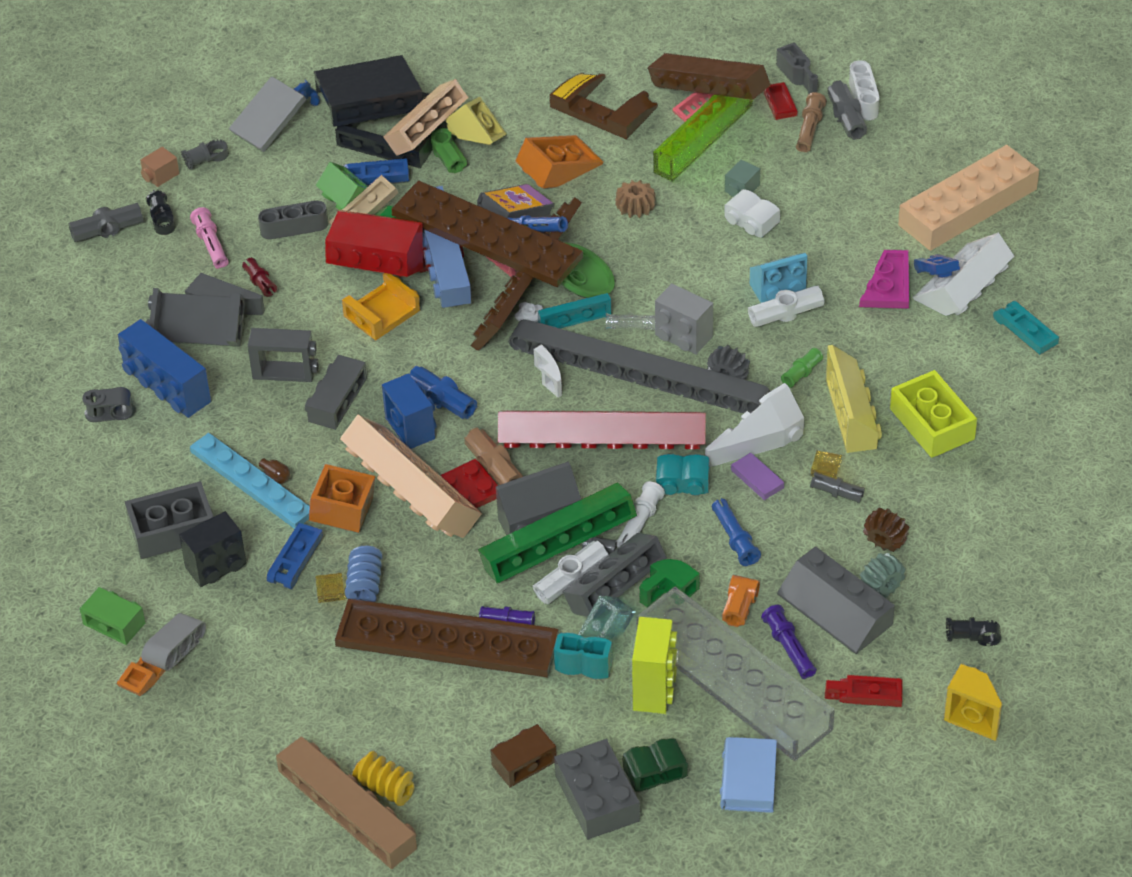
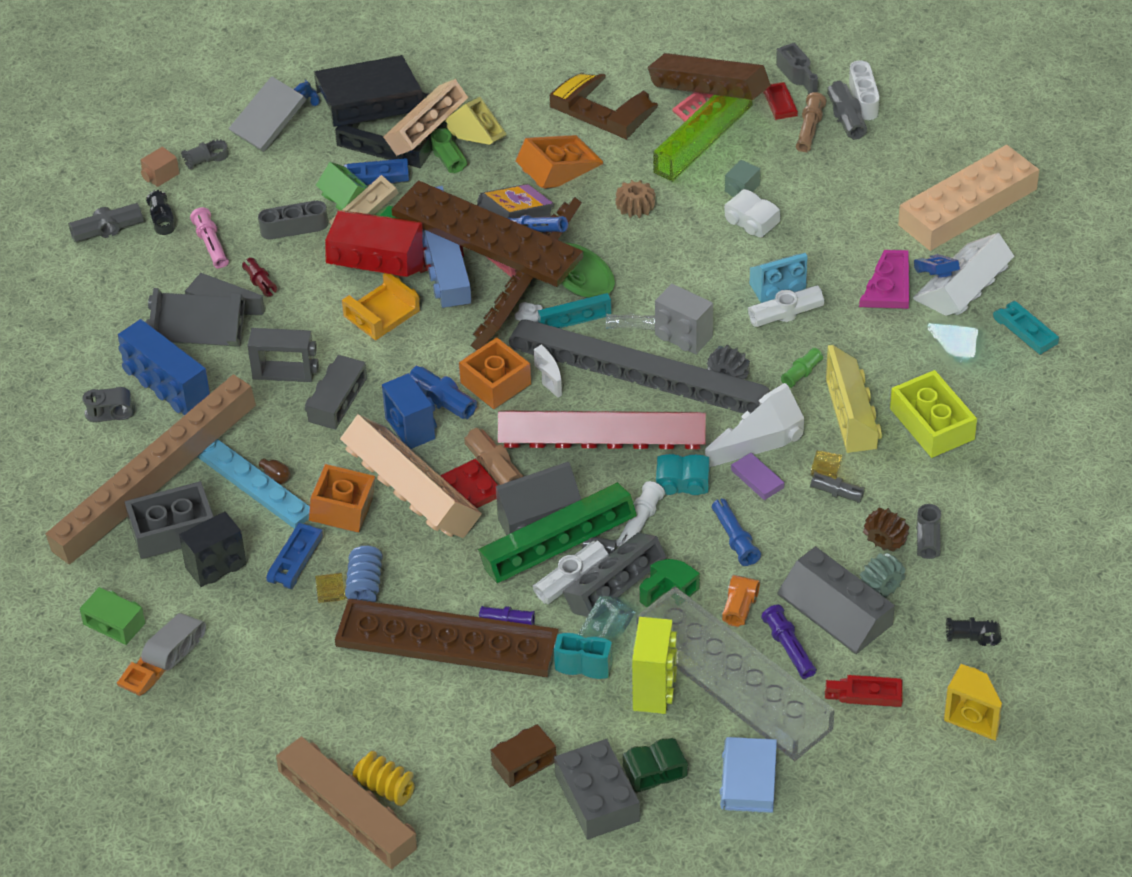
none -> medium nougat brick [45,374,256,565]
none -> orange brick [459,337,531,409]
none -> dark grey piece [916,504,941,559]
none -> clear light blue slope [927,323,978,362]

